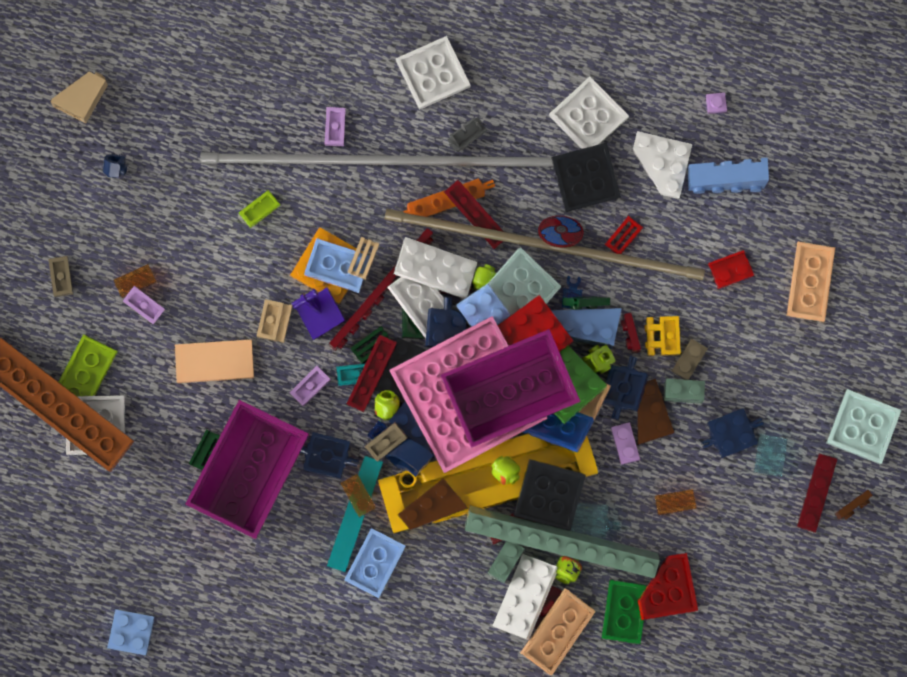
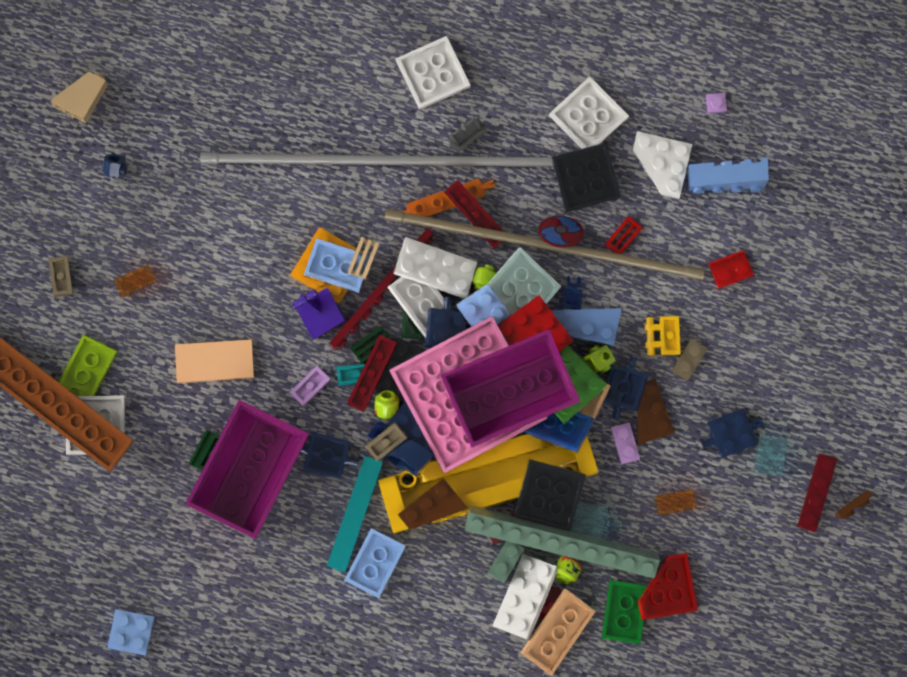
lavender plate [123,286,165,324] -> none
lime plate [239,190,281,229] -> none
tan plate [257,299,293,343] -> none
lavender plate [325,107,346,146] -> none
clear orange plate [340,474,376,518] -> none
lime head [491,456,520,485] -> none
dark green plate [563,296,610,310] -> none
dark red plate [620,312,641,354] -> none
sand green brick [664,379,705,404] -> none
light nougat tile [786,241,835,322] -> none
light aqua plate [826,389,901,464] -> none

